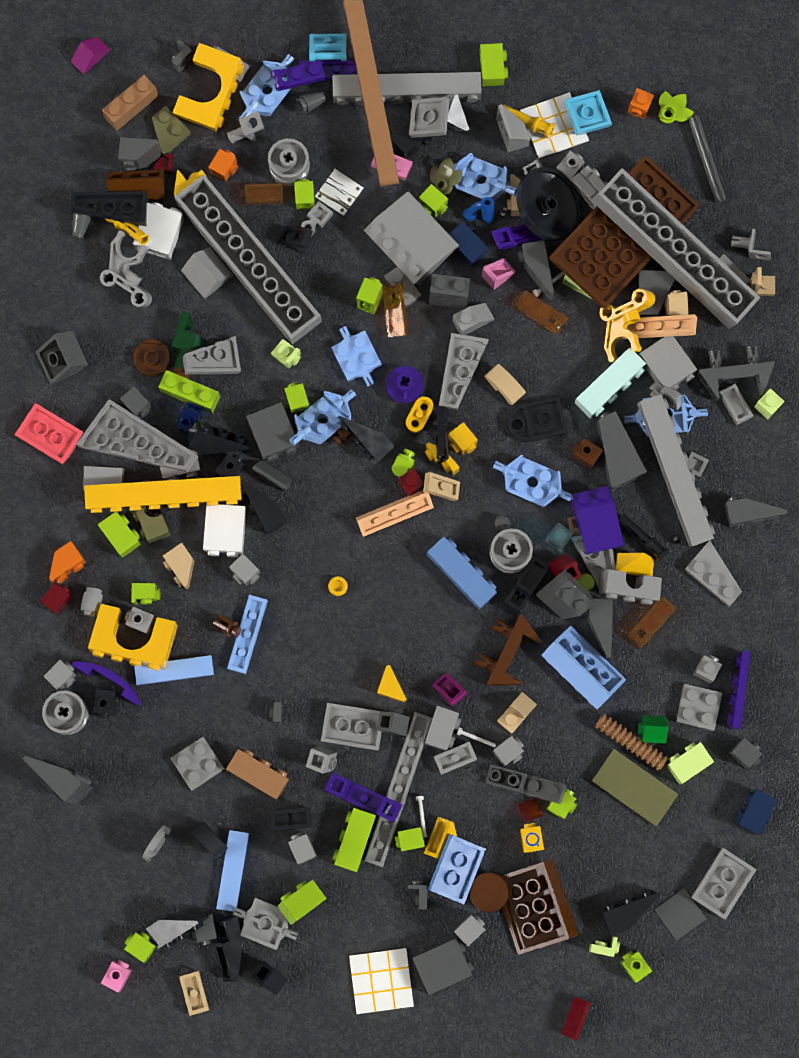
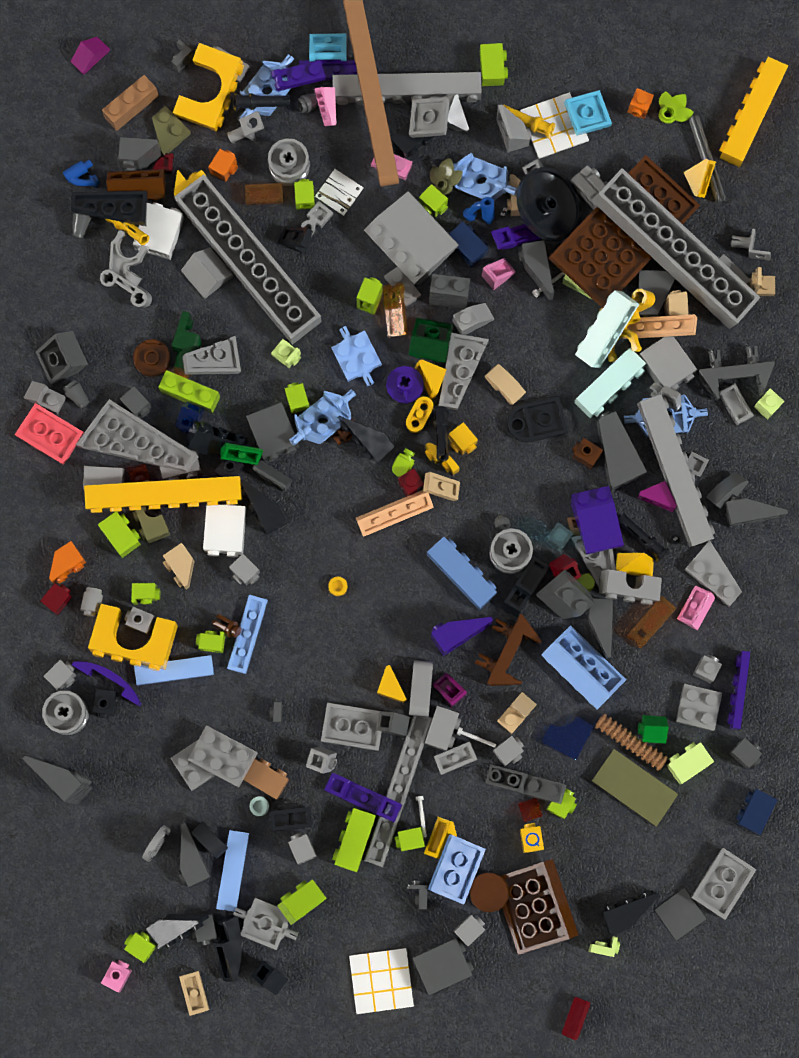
light blue plate [493,455,572,507] -> none
clear orange plate [514,290,568,335] -> none
light grey brick [556,151,585,181] -> none
lime brick [620,950,652,983] -> none
none -> light grey slope [24,381,66,414]
none -> blue plant [62,159,100,188]
none -> dark grey cone [63,380,90,409]
none -> clear red slope [126,464,152,483]
none -> dark grey slope [179,823,211,887]
none -> light grey plate [188,725,258,787]
none -> lime brick [196,631,225,653]
none -> green slope [220,443,263,465]
none -> black pin [233,93,290,111]
none -> light aqua tile [249,796,269,816]
none -> bright pink slope [315,87,336,126]
none -> dark green slope [408,317,453,362]
none -> light grey beam [409,660,433,717]
none -> yellow slope [415,360,447,400]
none -> dark purple slope [431,617,493,657]
none -> clear blue tile [542,717,594,761]
none -> light aqua brick [575,290,639,368]
none -> magenta slope [637,481,676,512]
none -> bright pink slope [677,586,715,630]
none -> yellow slope [684,159,716,198]
none -> dark grey slope [706,472,749,509]
none -> yellow brick [719,57,788,167]

